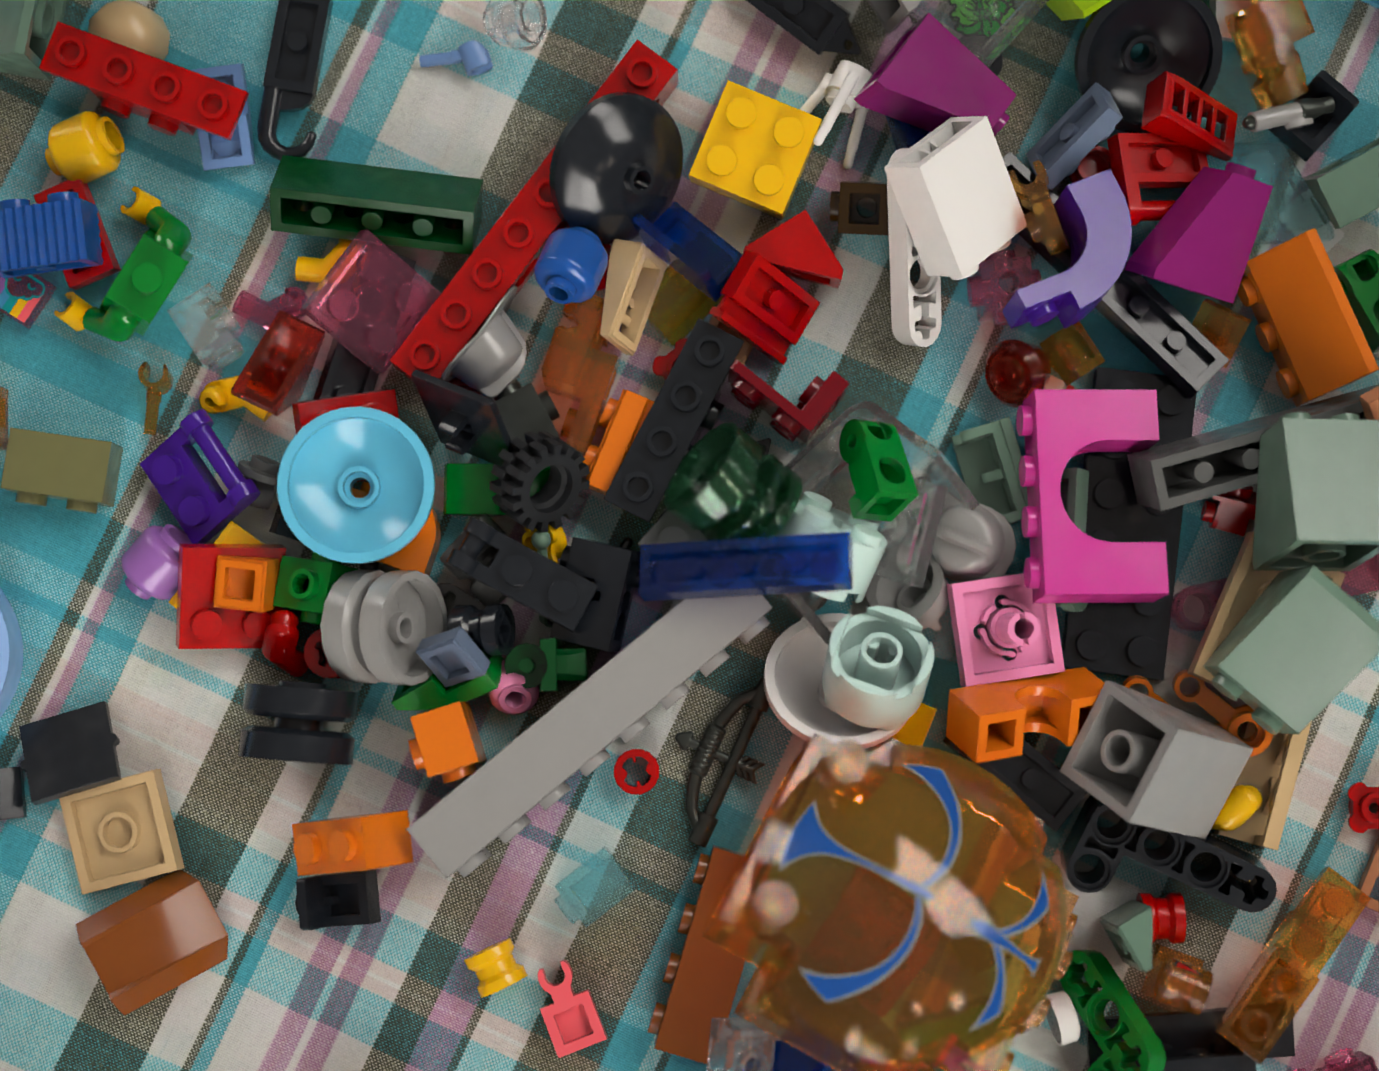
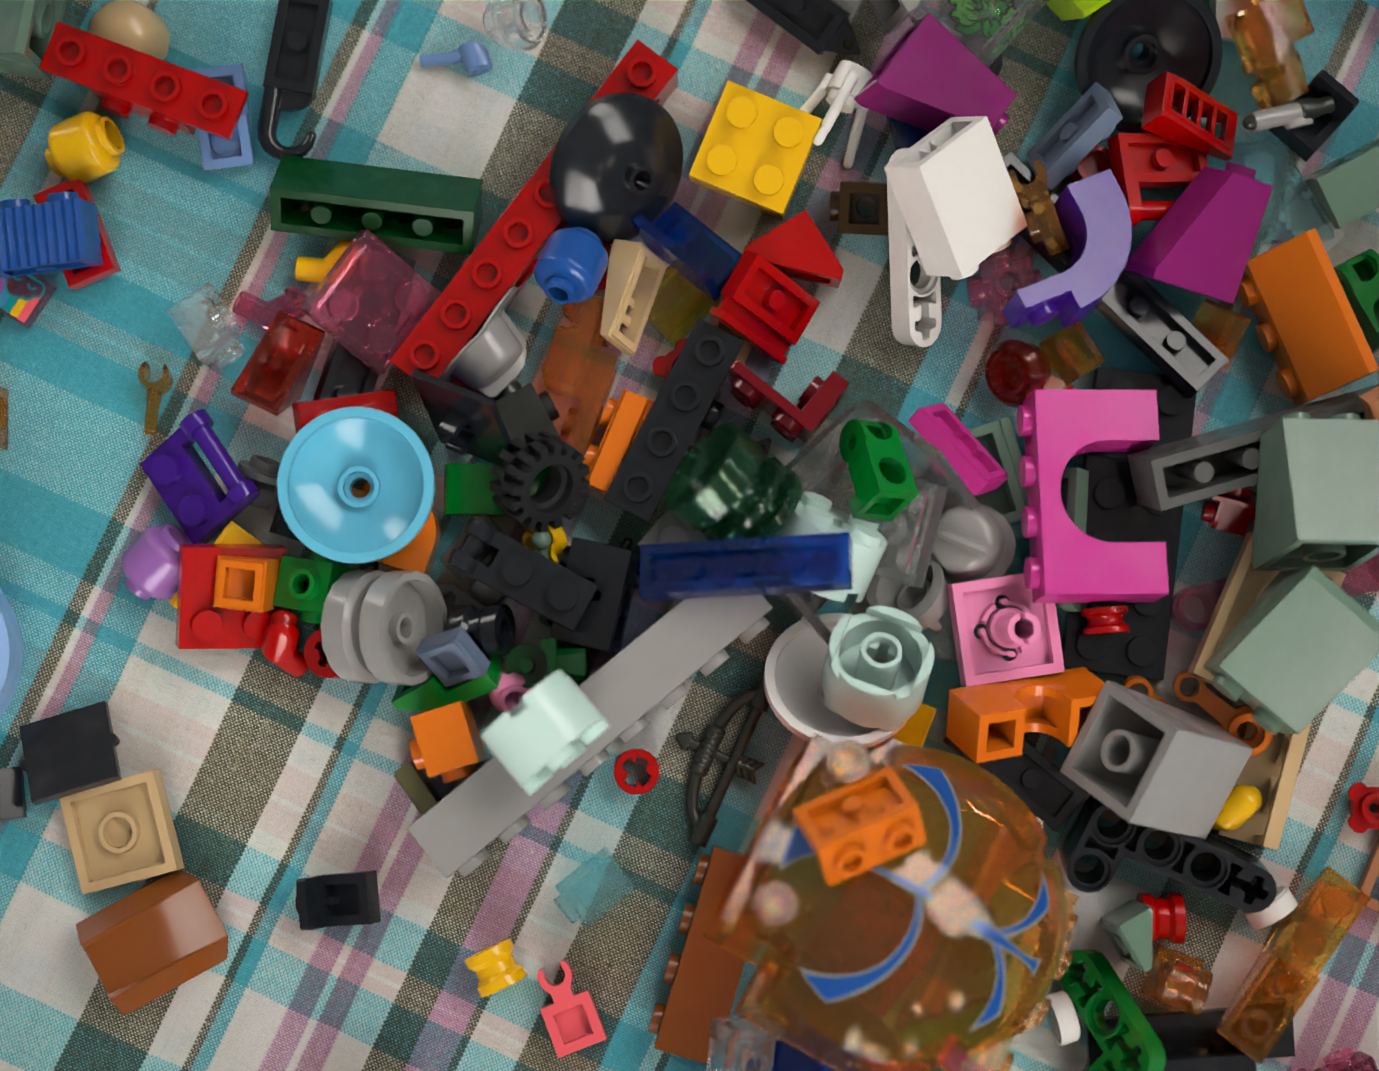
olive brick [0,427,123,514] -> none
green torso [54,187,193,342] -> none
yellow arm [199,375,279,422] -> none
black wheel [238,680,359,765] -> none
orange brick [292,810,414,876] -> none
none -> olive tile [394,761,441,815]
none -> light aqua brick [481,669,611,796]
none -> orange bracket [792,766,926,886]
none -> dark pink plate [908,403,1008,496]
none -> red bush [1081,606,1130,635]
none -> white tile [1243,886,1298,930]

